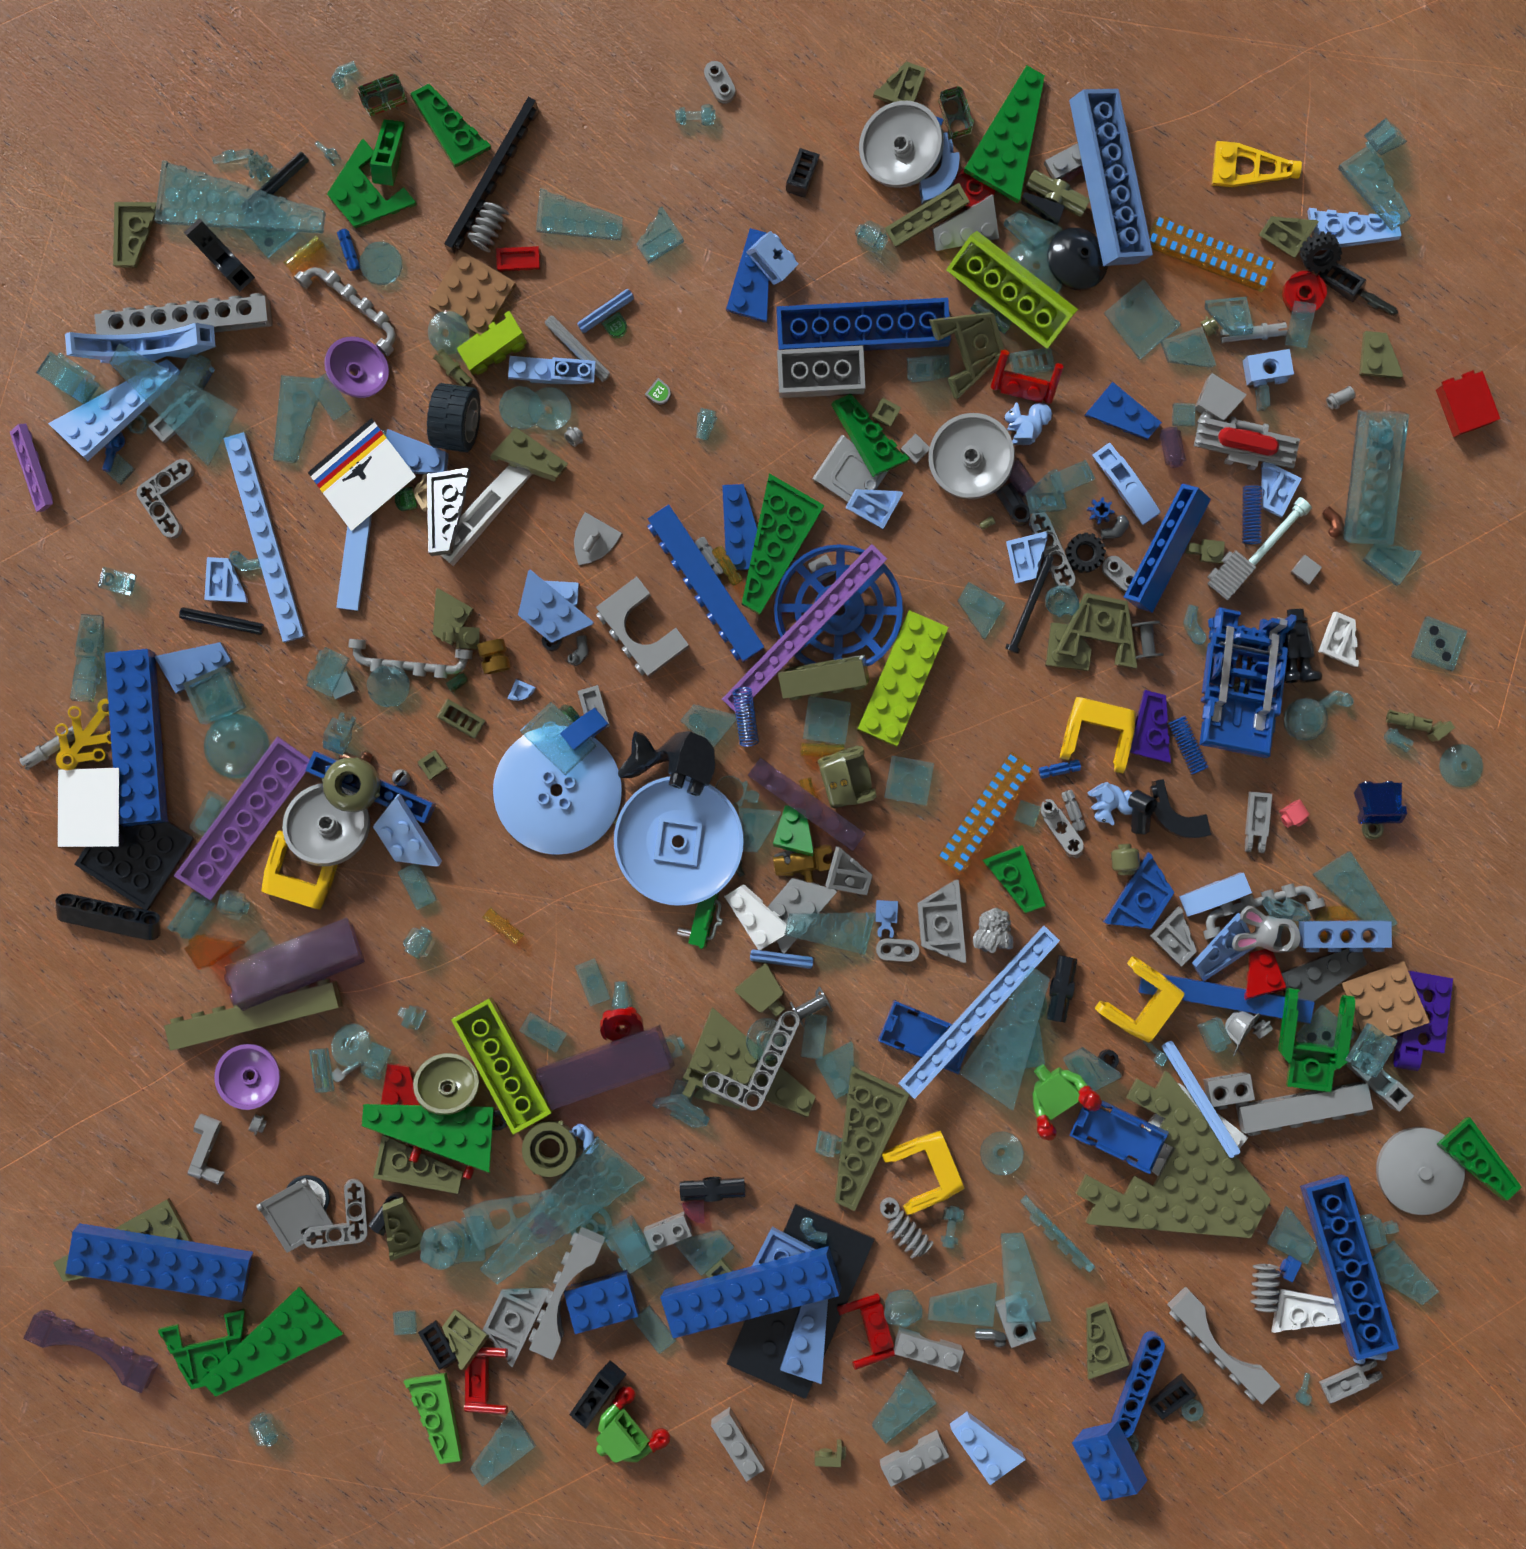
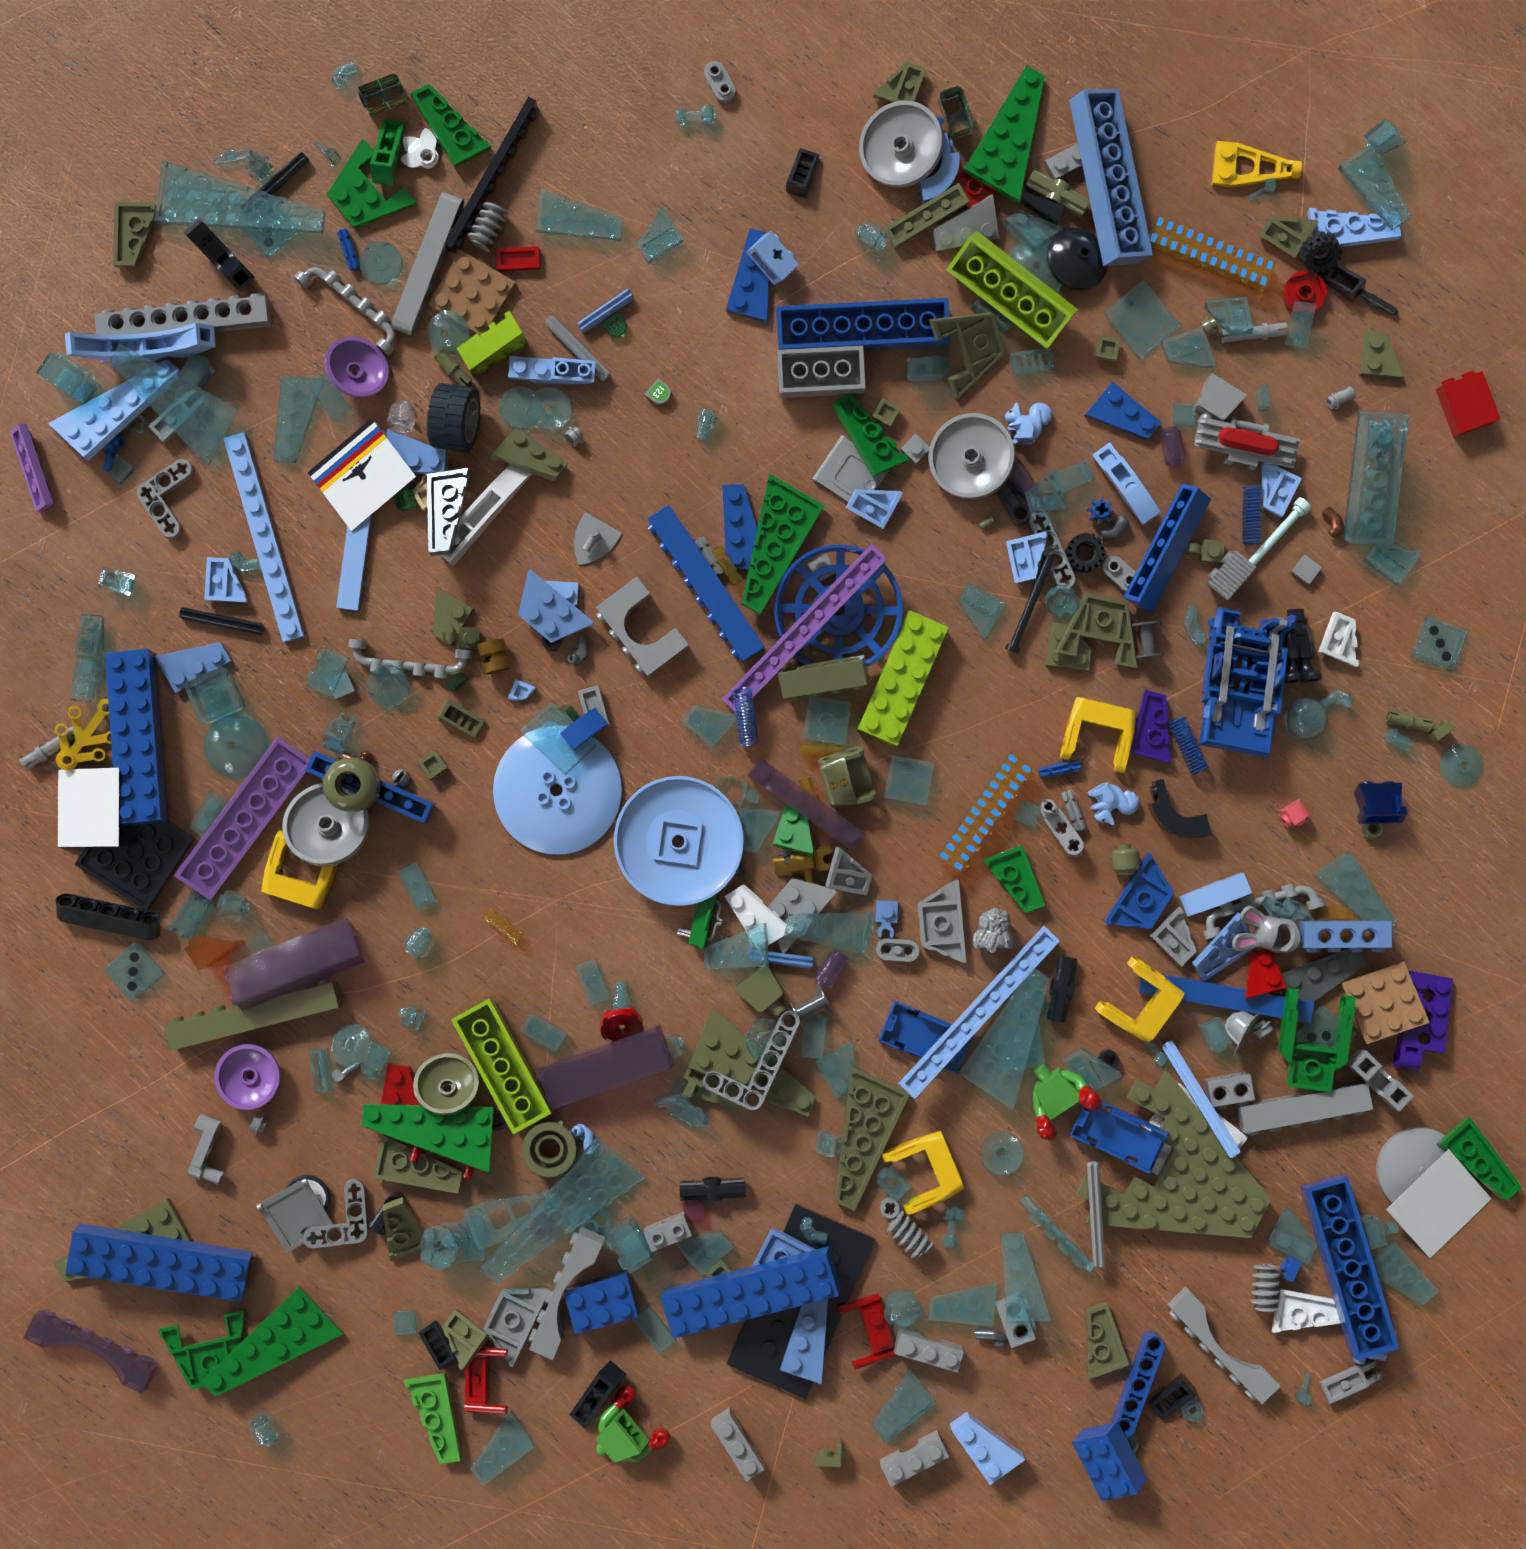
clear yellow pin [283,235,325,273] -> none
light blue wing [373,794,442,867] -> none
black hips [618,731,715,796] -> none
red plate [990,350,1064,404] -> none
black piece [1128,790,1157,835] -> none
light blue brick [1243,349,1294,388] -> none
light grey hinge [1245,792,1272,853] -> none
clear light blue bracket [1345,1023,1397,1078] -> none
none -> clear light blue tile [103,941,165,1002]
none -> clear head [387,401,418,434]
none -> light grey beam [391,192,464,336]
none -> white plate [400,128,439,169]
none -> clear light blue wing [704,923,769,969]
none -> clear purple head [814,949,849,989]
none -> clear light blue brick [877,1165,911,1202]
none -> light grey axle [1087,1161,1105,1267]
none -> olive plate [1094,335,1121,362]
none -> clear light blue hand [1248,178,1277,201]
none -> white sticker [1386,1149,1491,1258]

